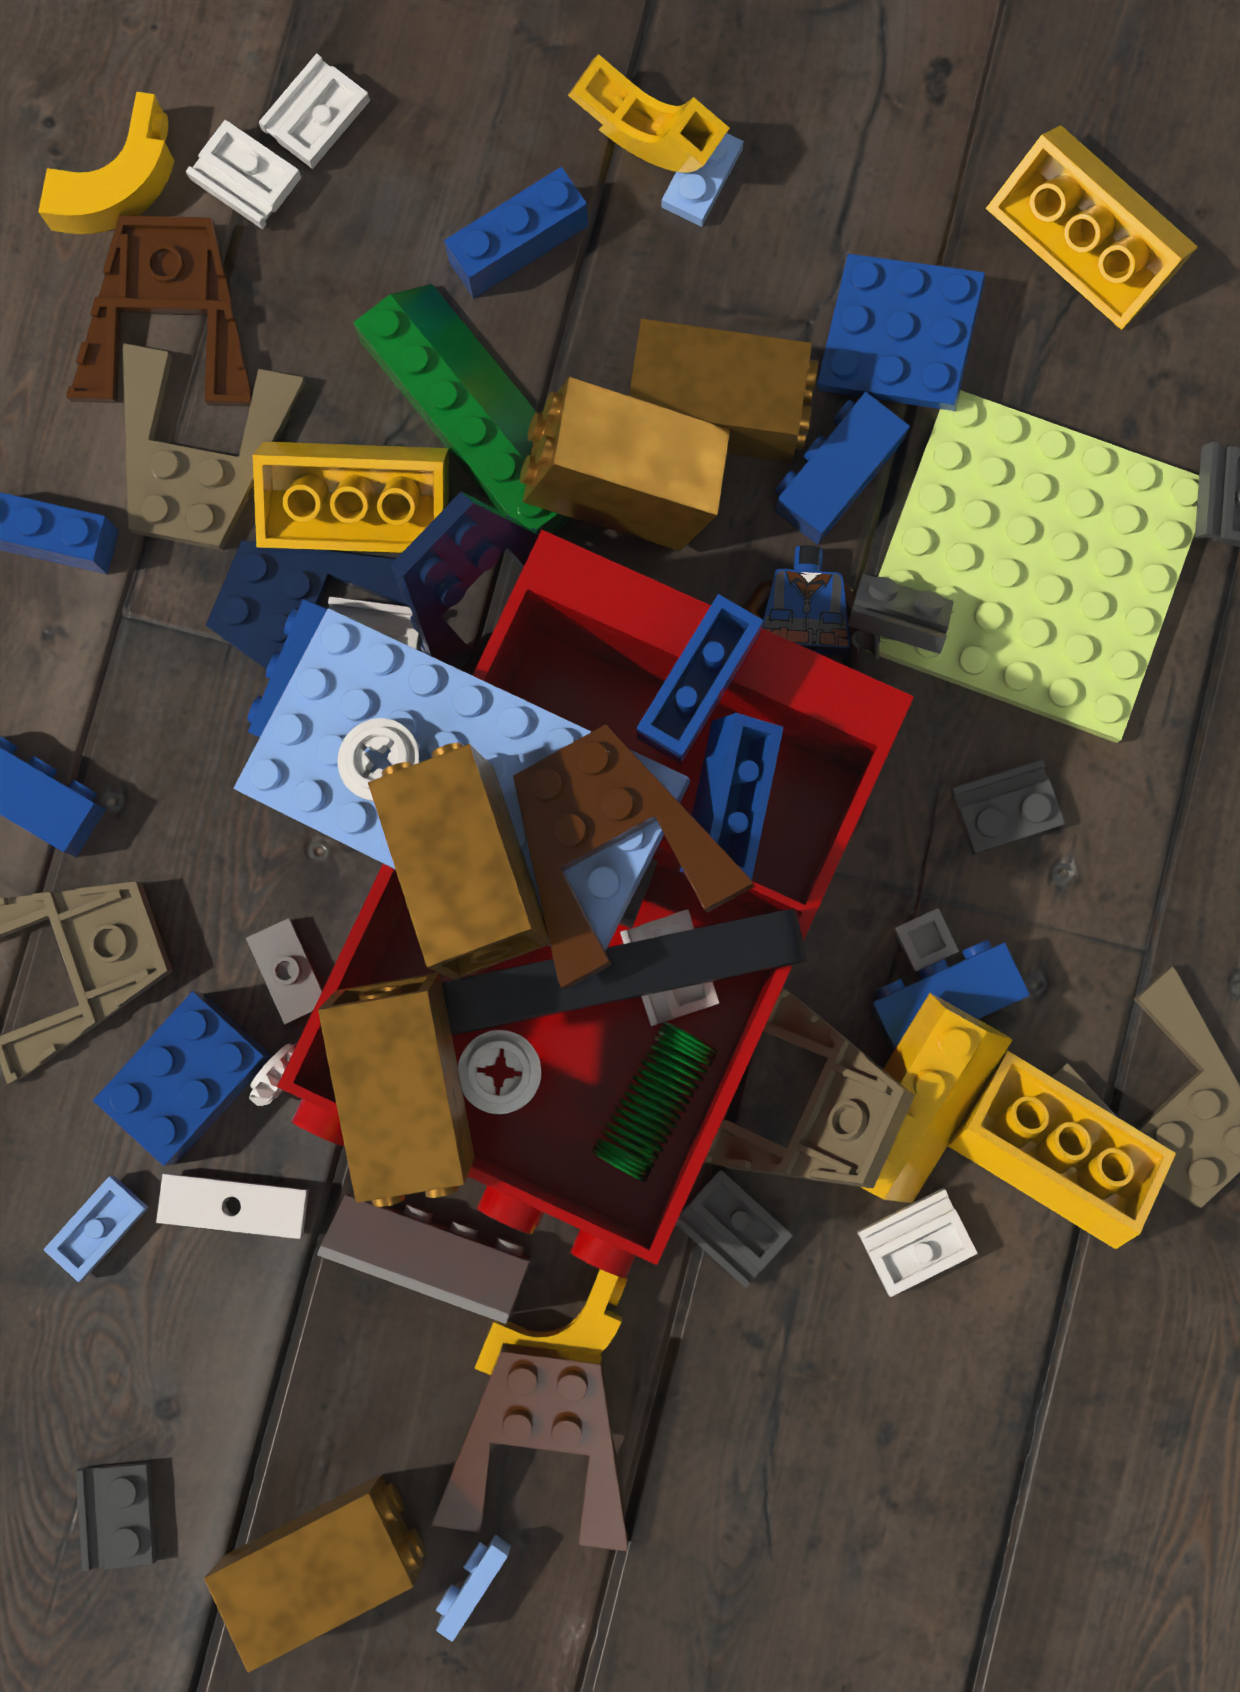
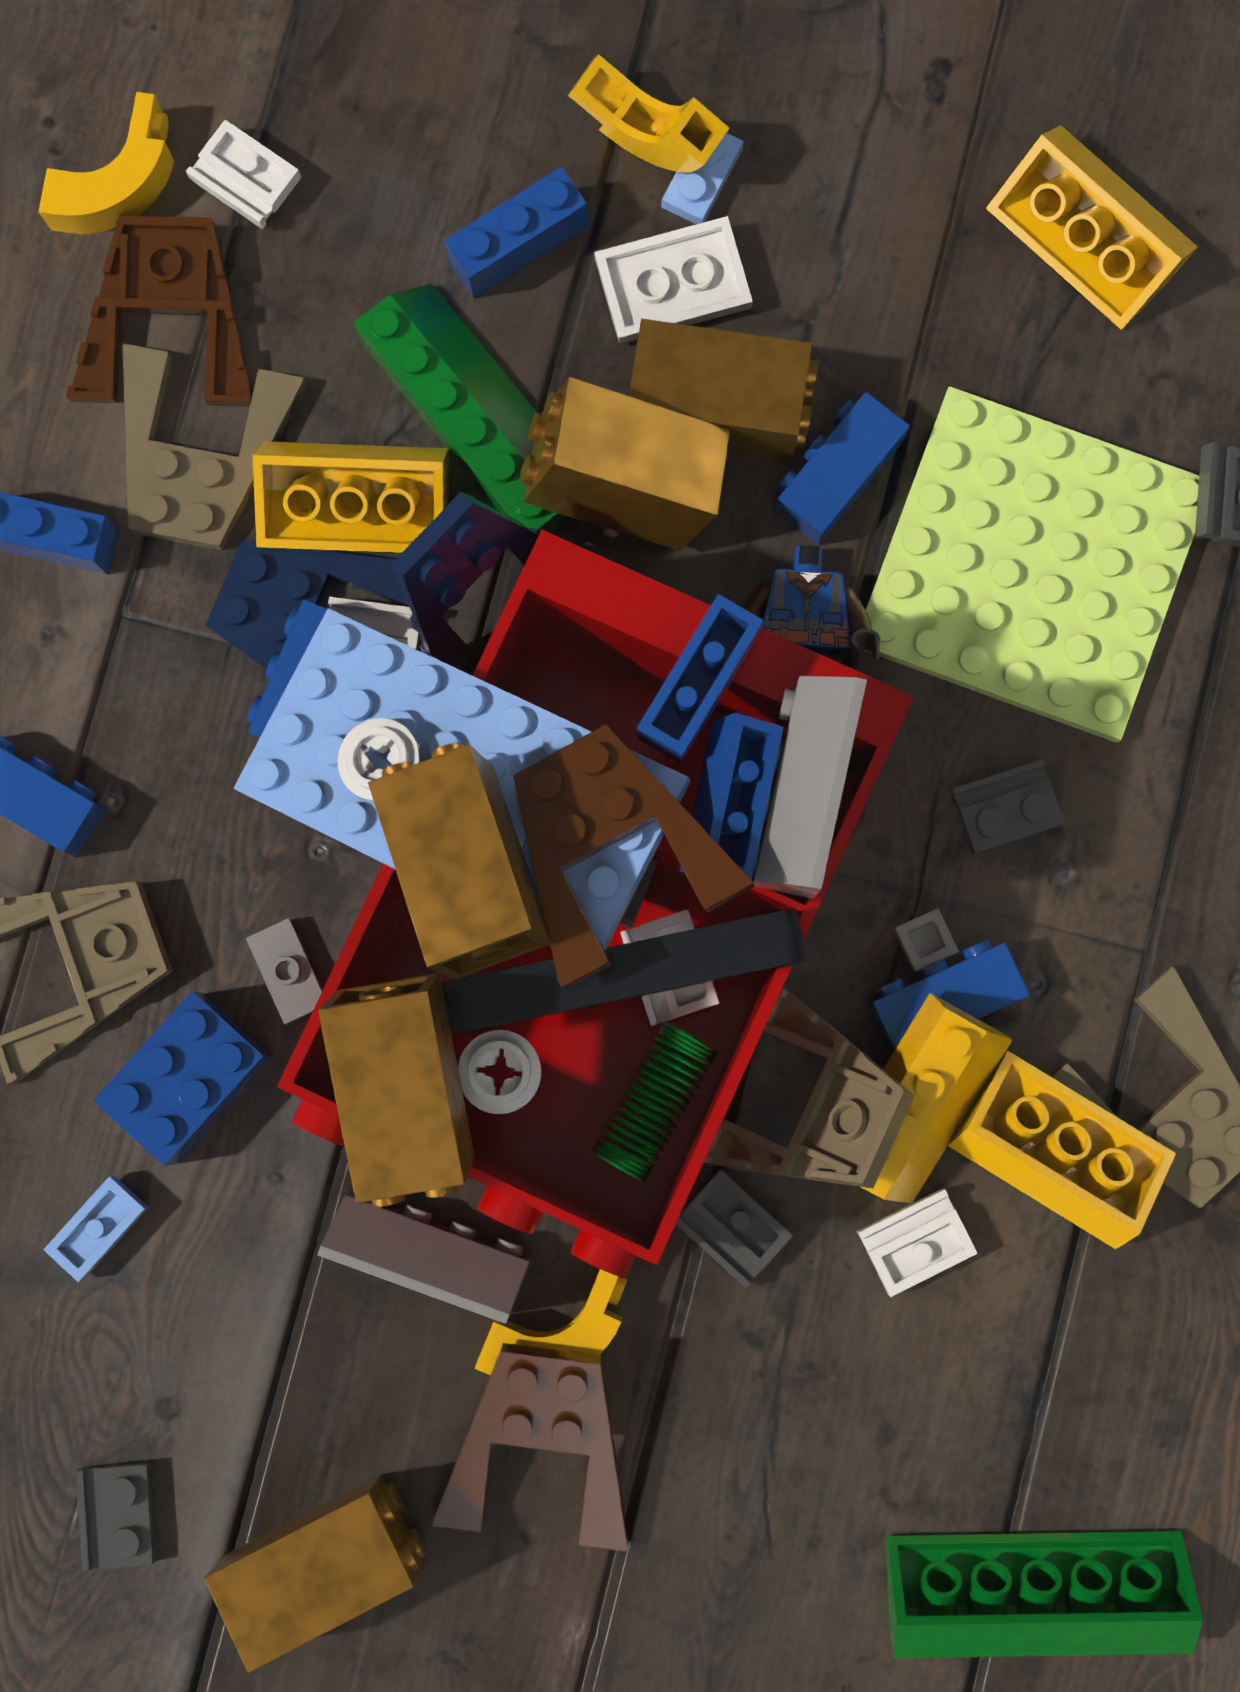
white tile [156,1173,309,1239] -> none
white gear [249,1042,298,1106] -> none
white plate [259,53,370,169] -> none
light blue plate [435,1534,511,1642] -> none
blue plate [817,254,985,411] -> none
dark grey plate [848,574,954,654] -> none
none -> white plate [594,216,753,344]
none -> light grey slope [752,676,867,899]
none -> green slope [886,1531,1203,1658]

